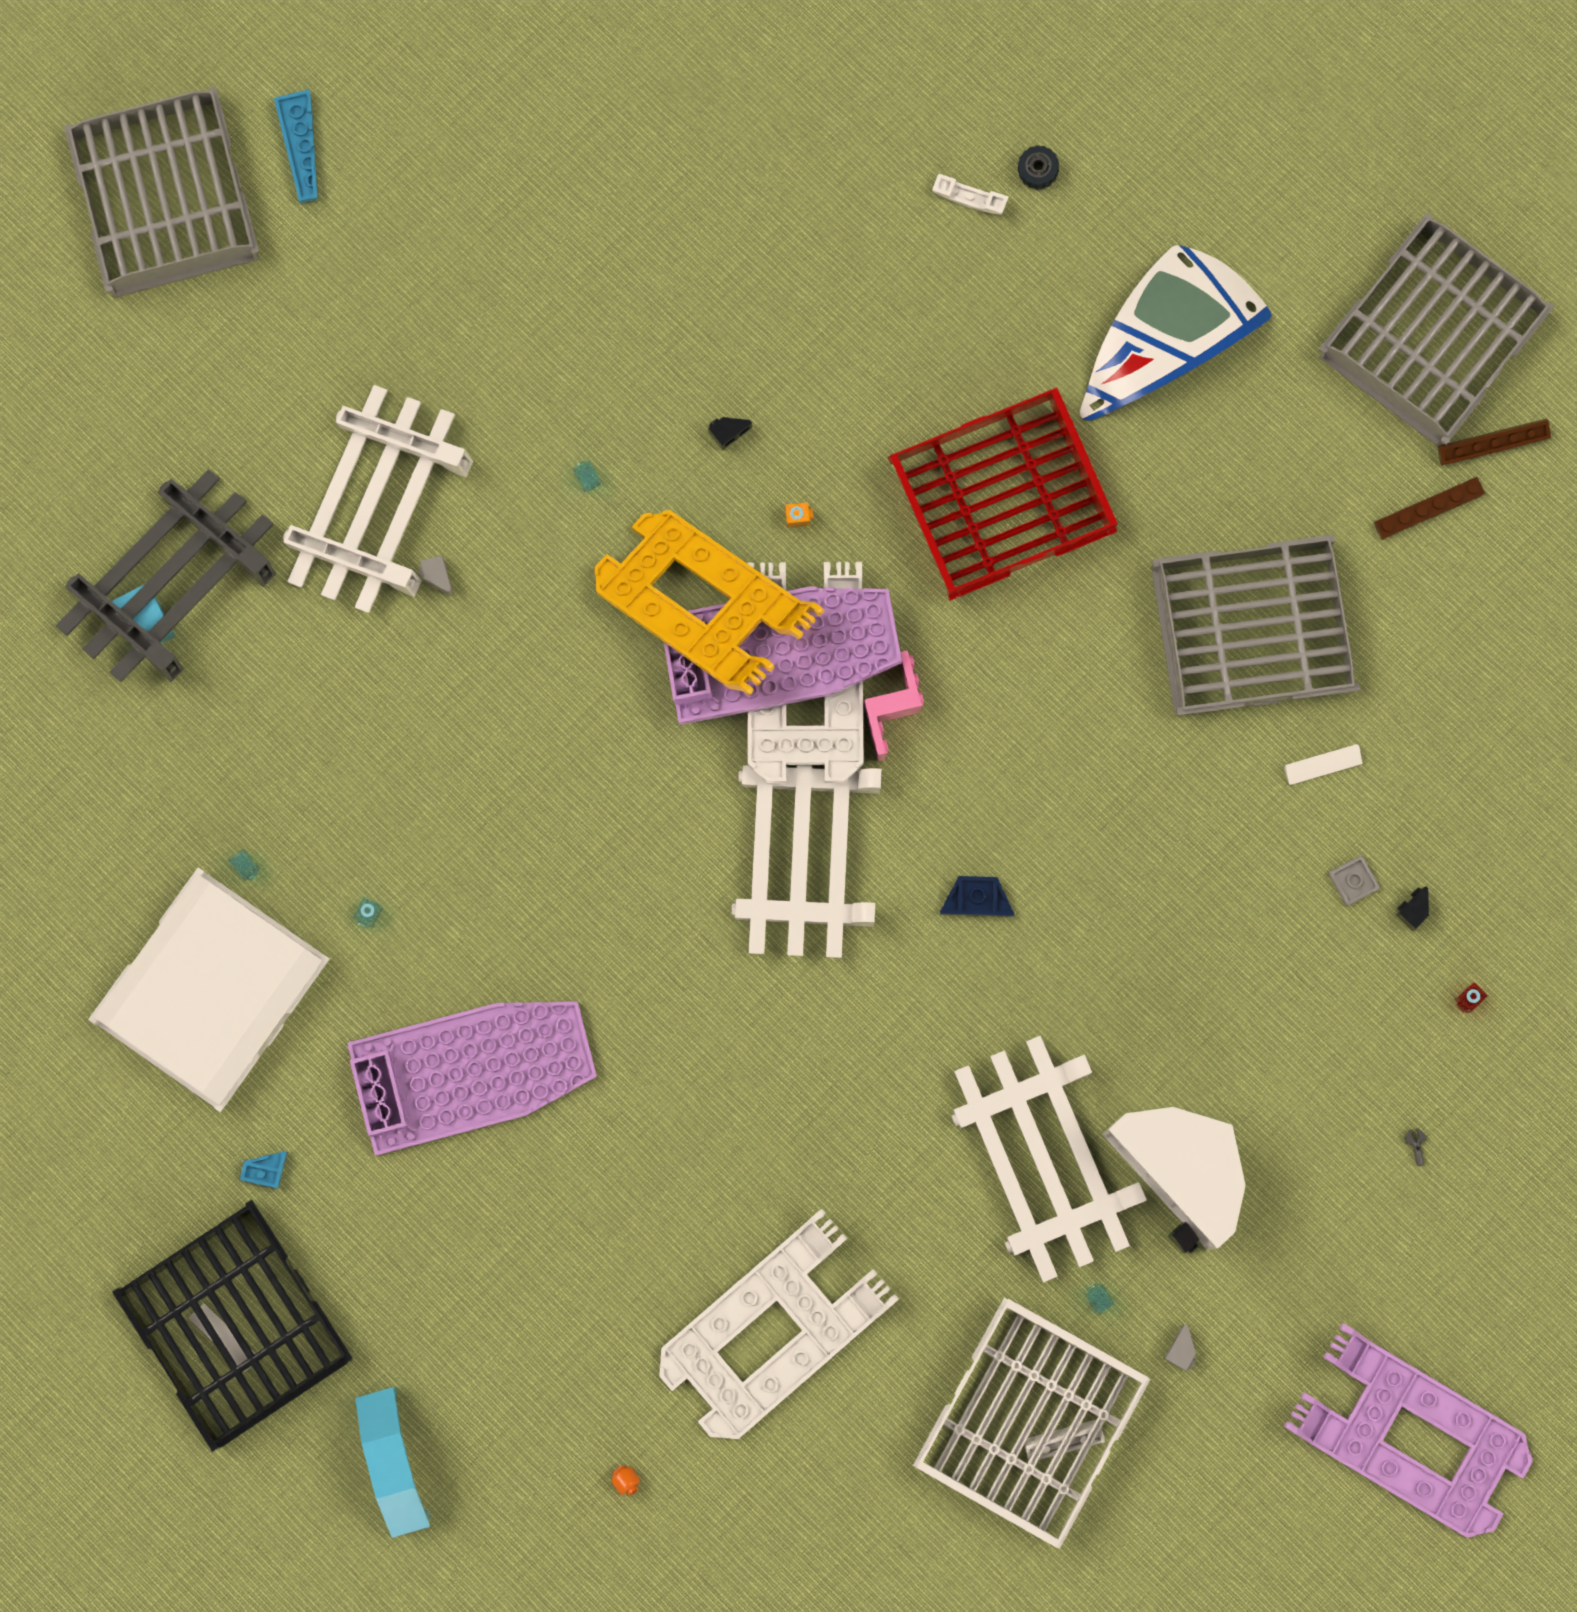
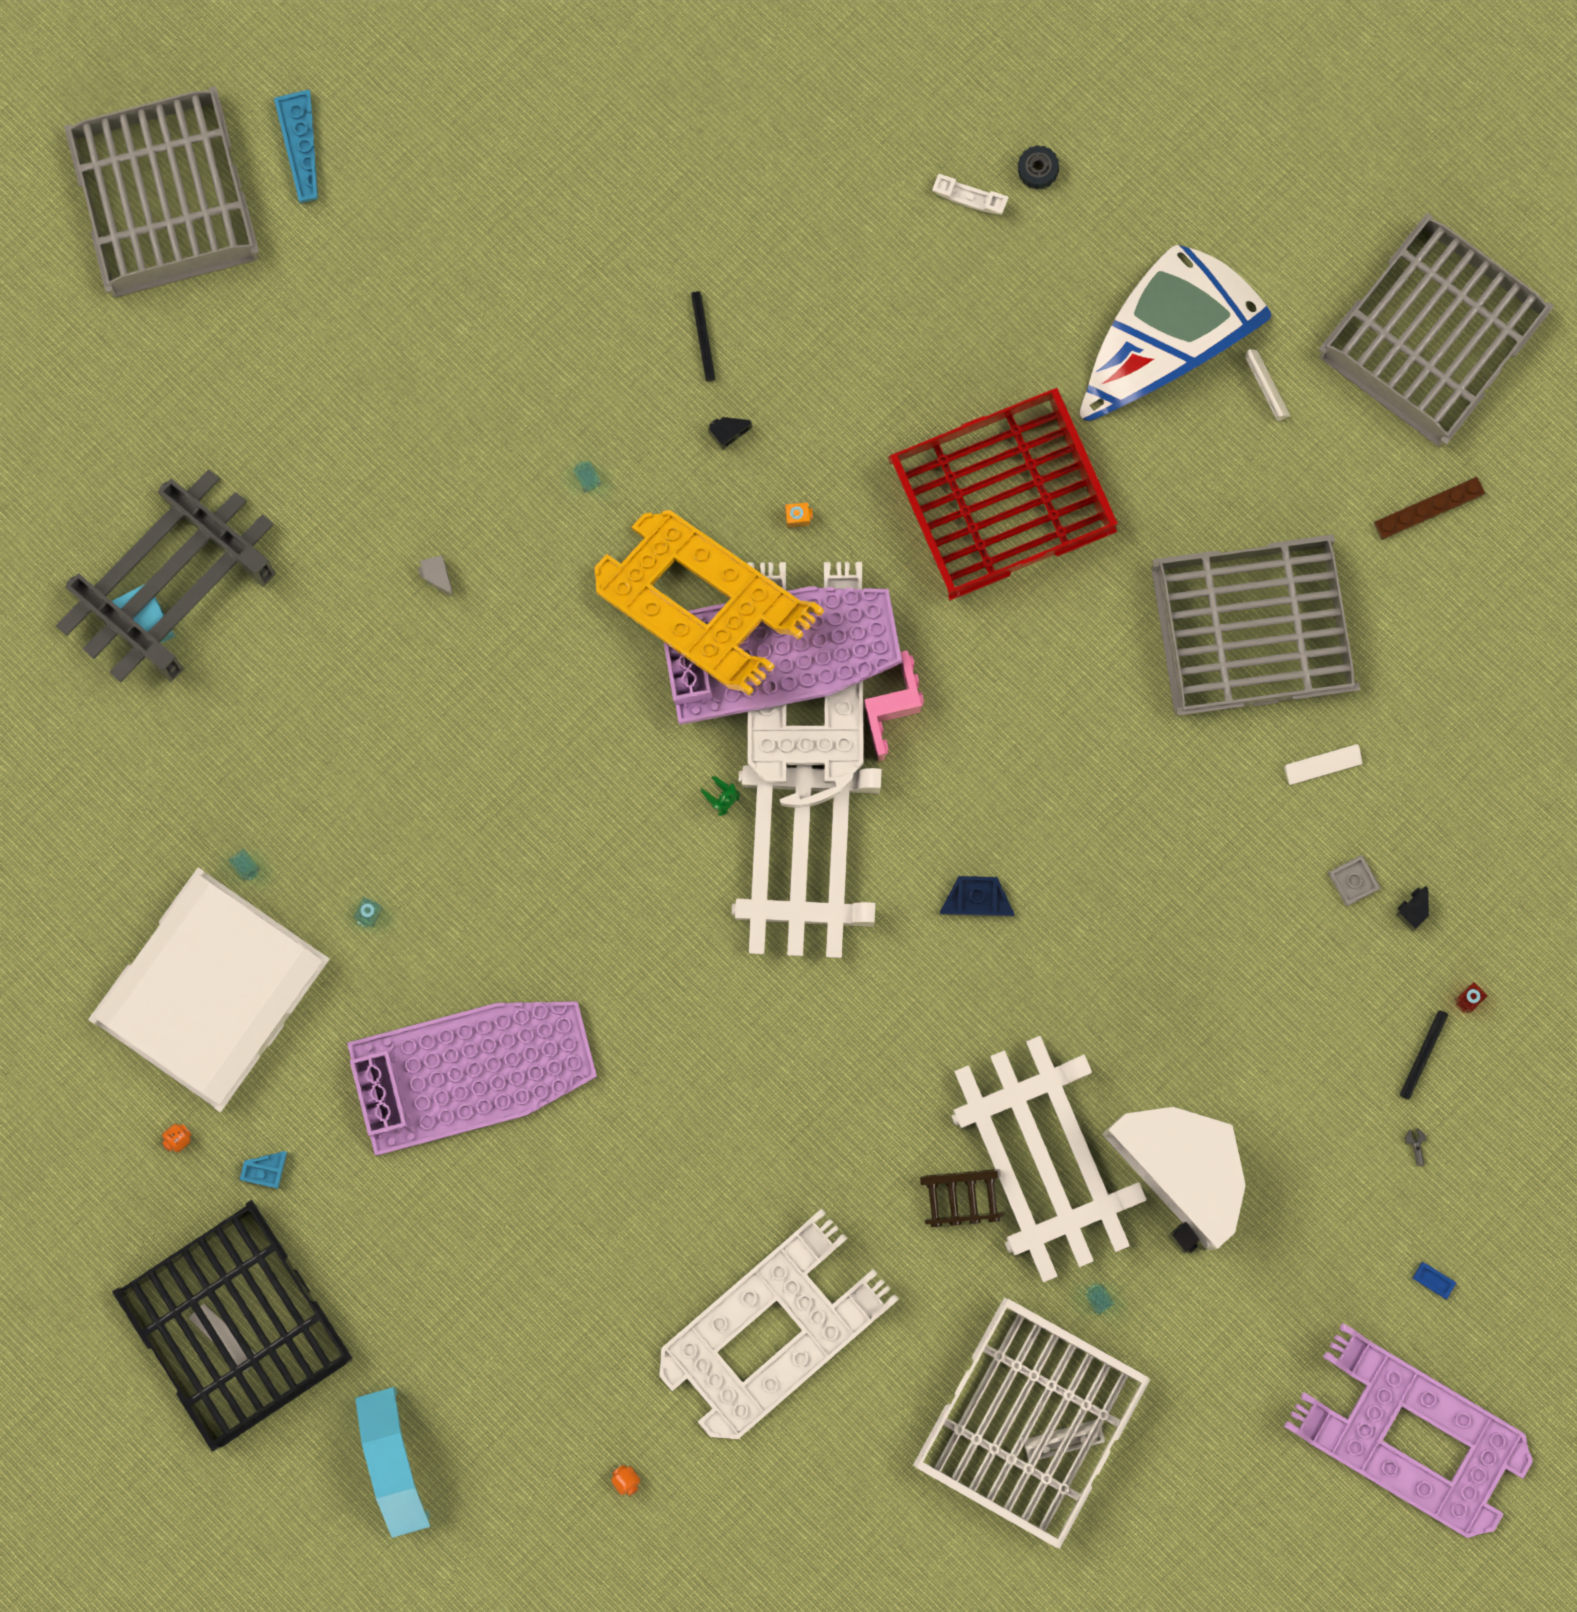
white fence [283,385,473,613] -> none
light grey slope [1163,1324,1196,1371] -> none
reddish brown plate [1437,419,1551,466] -> none
none -> orange head [162,1124,191,1153]
none -> black axle [691,291,716,382]
none -> green piece [701,776,740,816]
none -> white slope [780,773,853,808]
none -> dark brown fence [920,1169,1005,1227]
none -> white slope [1245,349,1290,422]
none -> black axle [1400,1010,1448,1100]
none -> blue tile [1412,1262,1456,1300]

